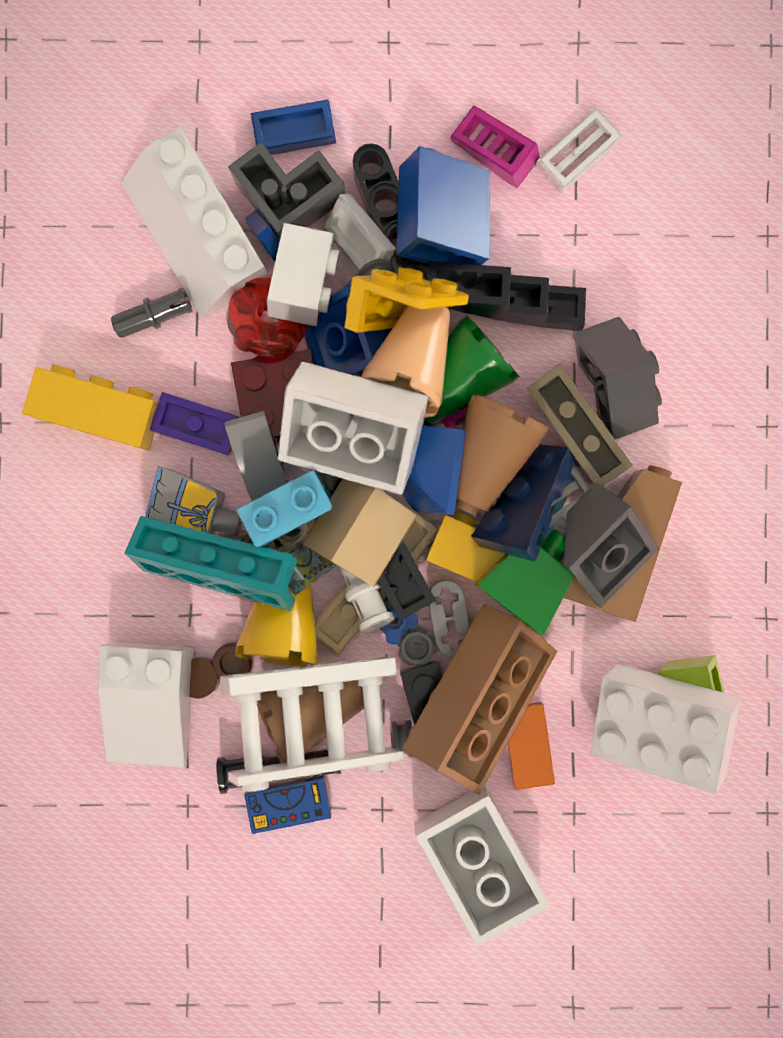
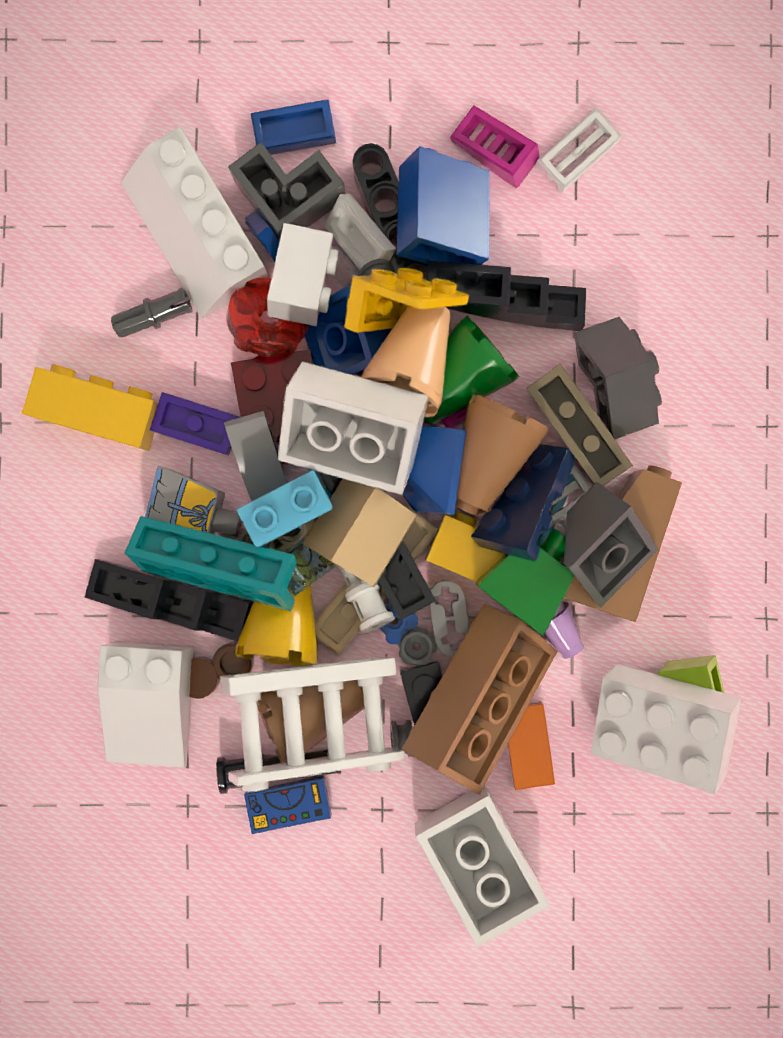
none -> black slope [84,559,253,642]
none -> lavender cone [544,602,584,659]

